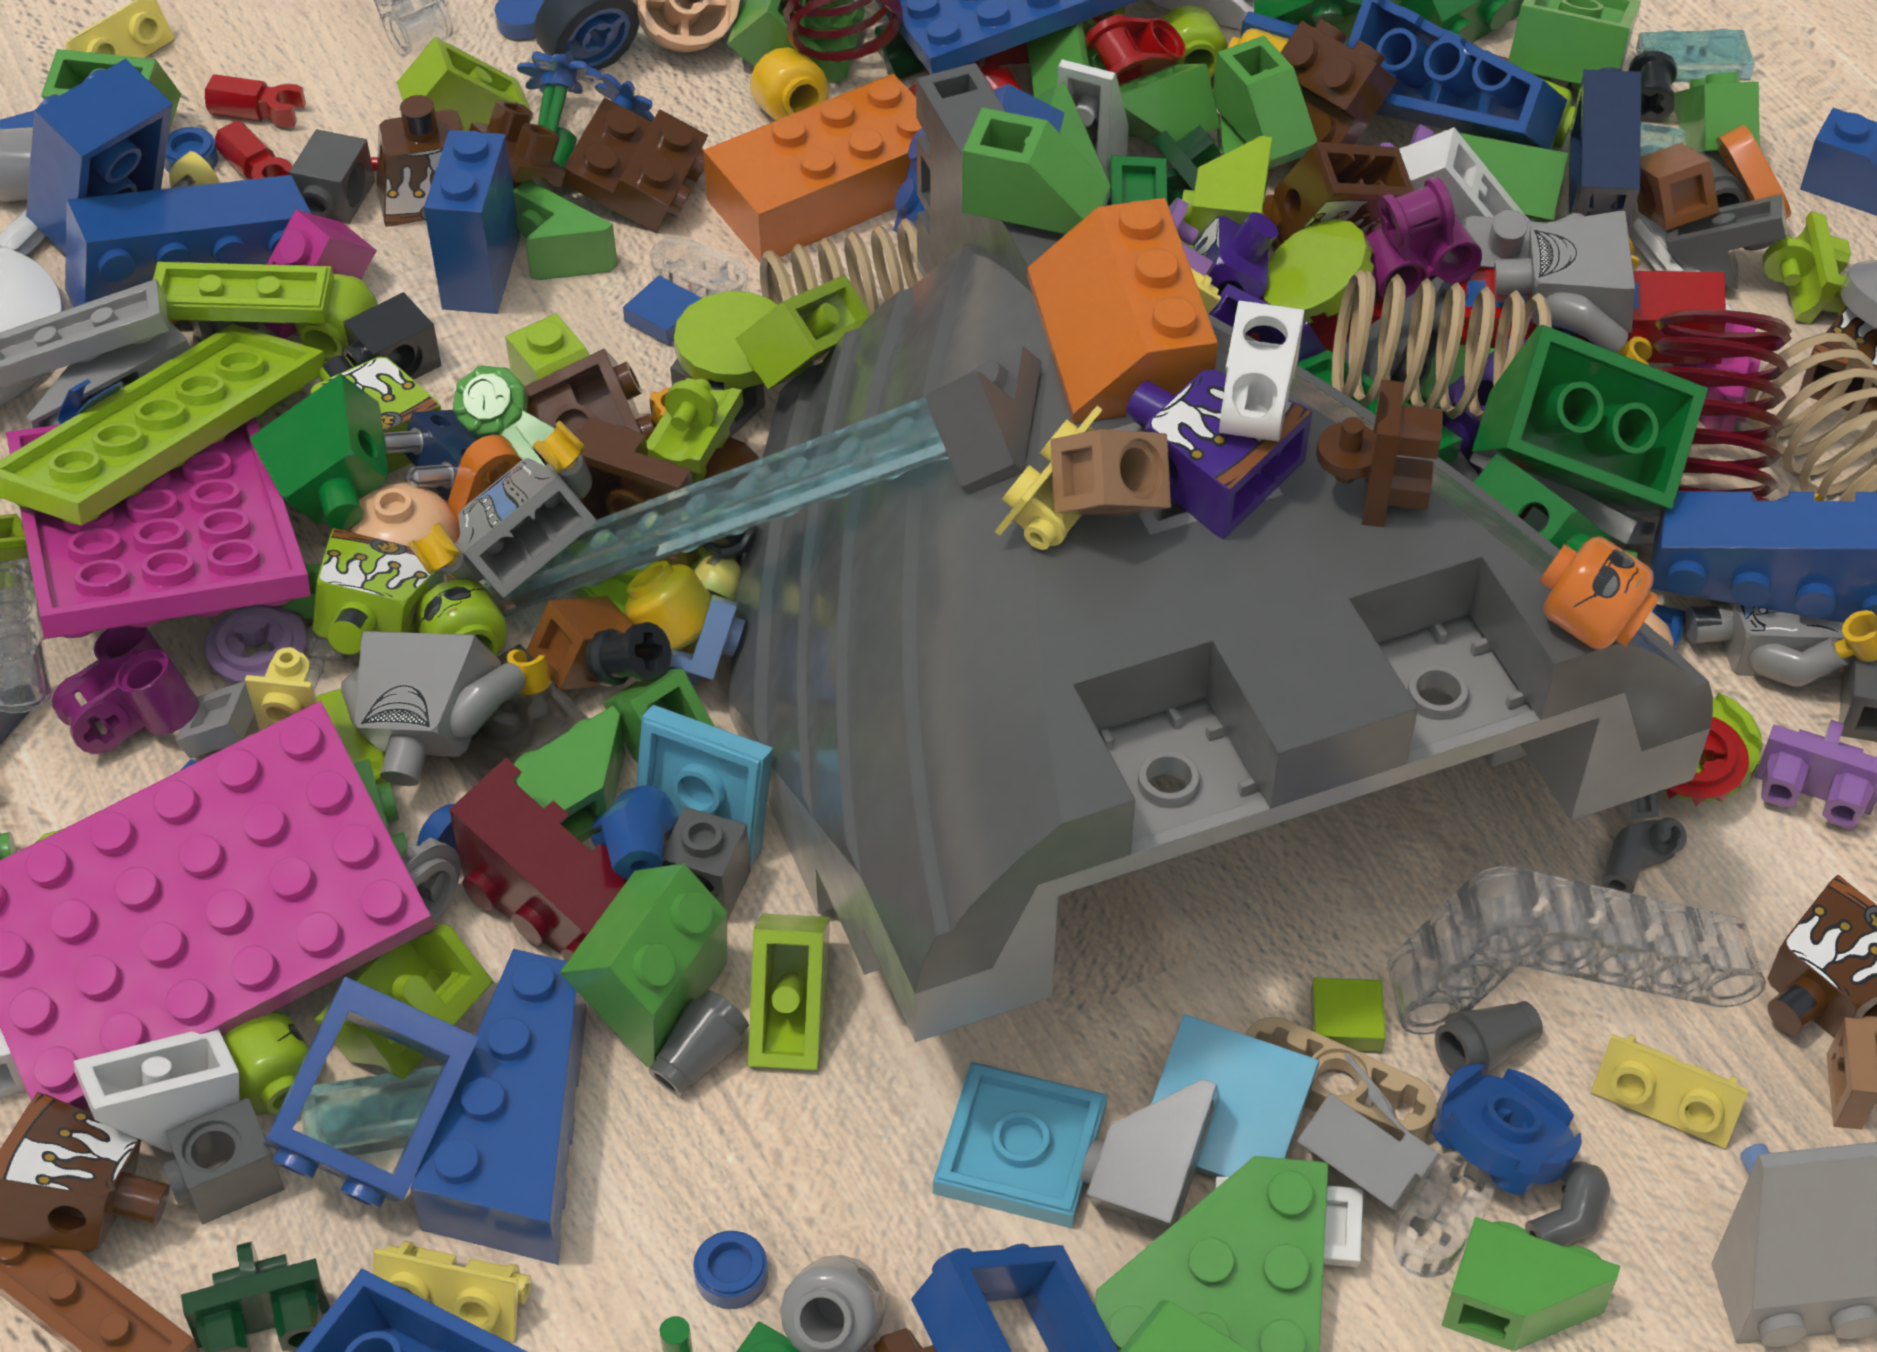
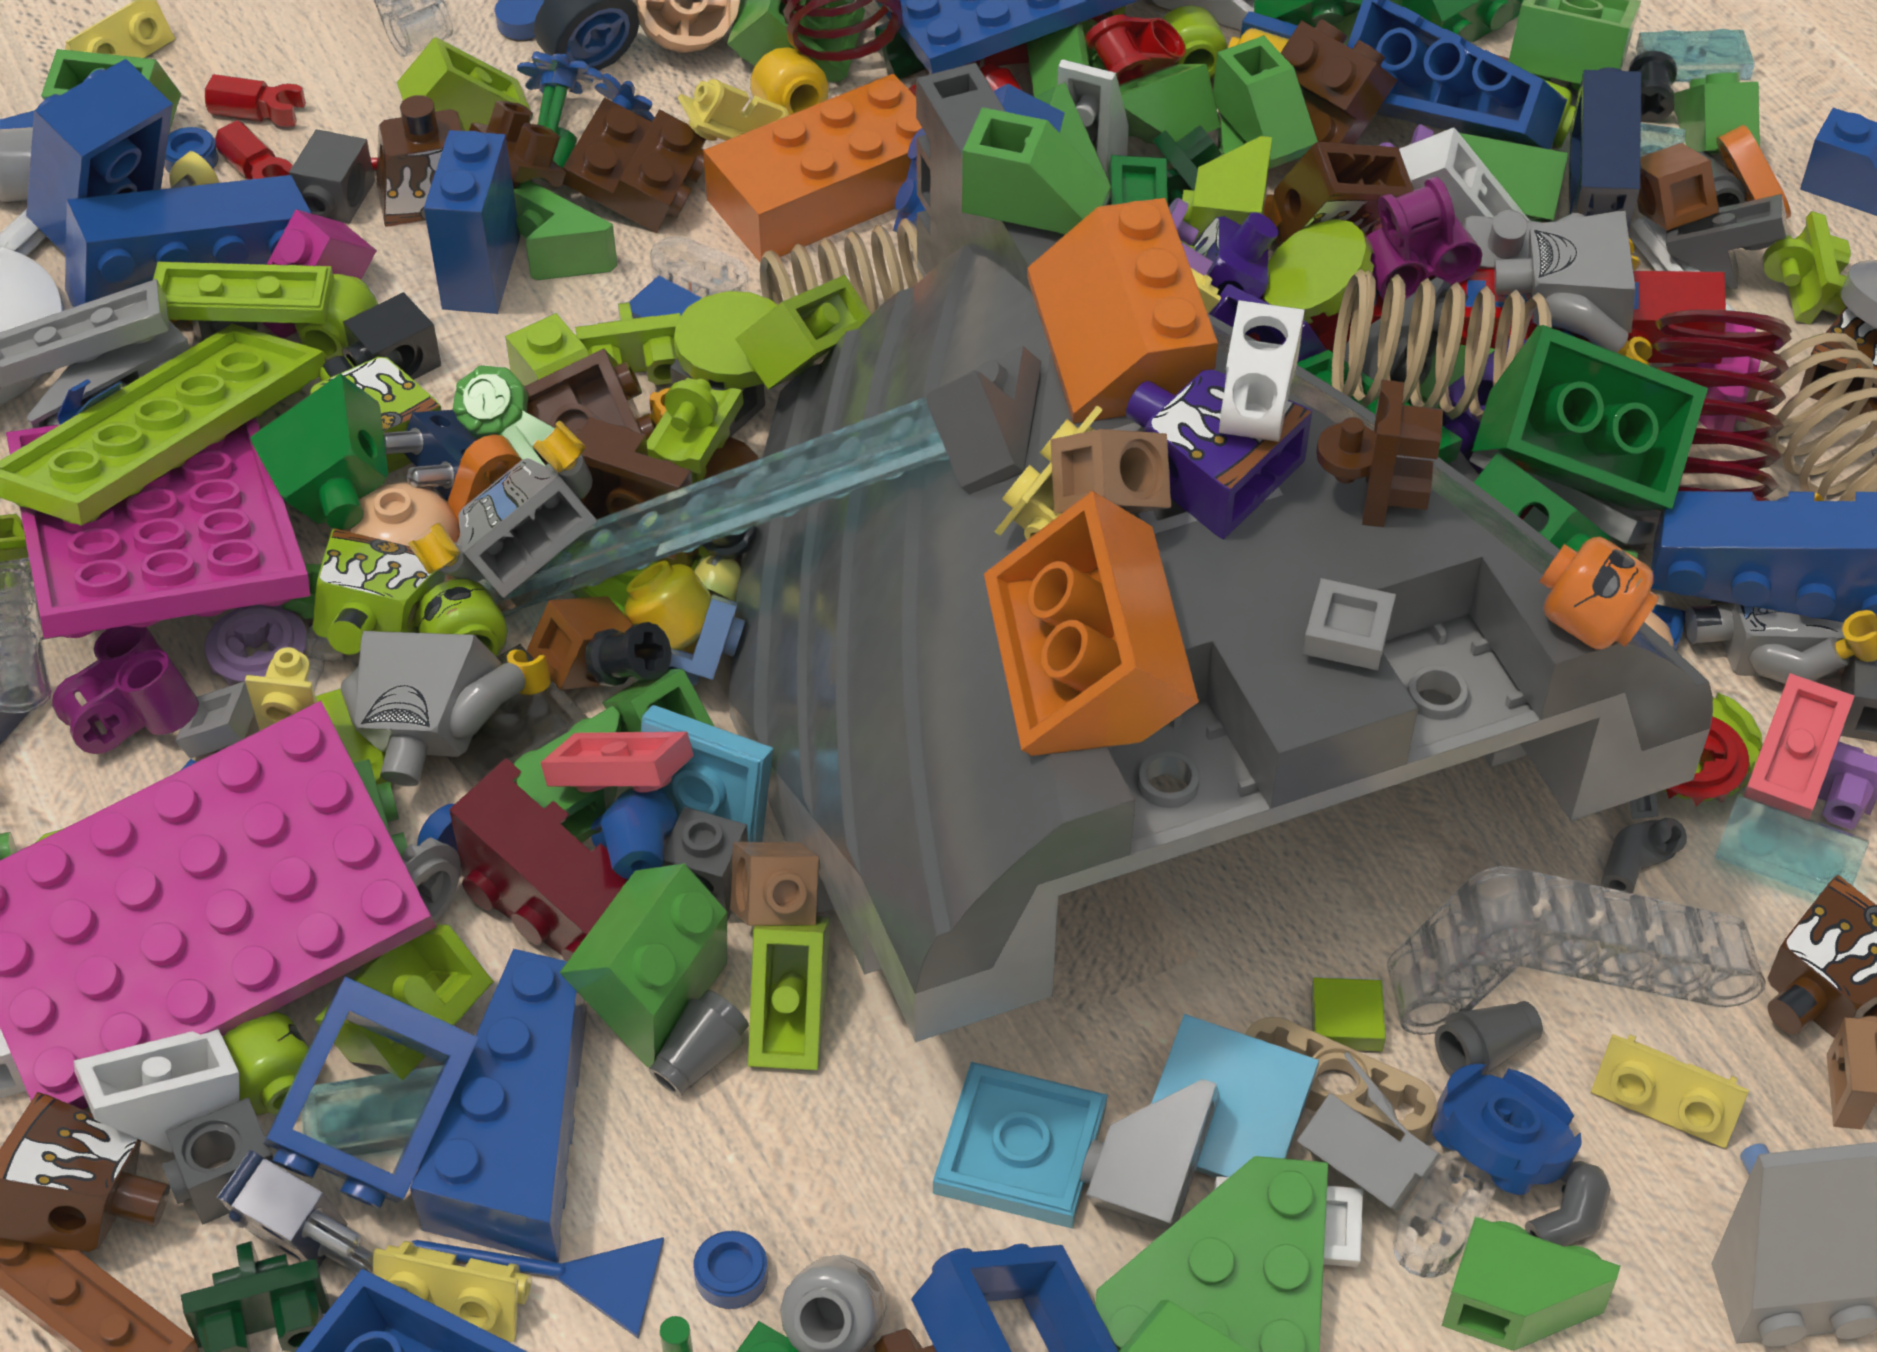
none -> piece [217,1150,373,1274]
none -> blue piece [412,1237,664,1338]
none -> coral plate [540,732,694,792]
none -> lime hips [575,302,680,385]
none -> light yellow hinge [678,79,789,141]
none -> medium nougat brick [730,842,819,925]
none -> orange slope [984,491,1199,756]
none -> light grey plate [1302,578,1396,671]
none -> clear light blue plate [1715,793,1869,896]
none -> coral plate [1743,673,1855,820]

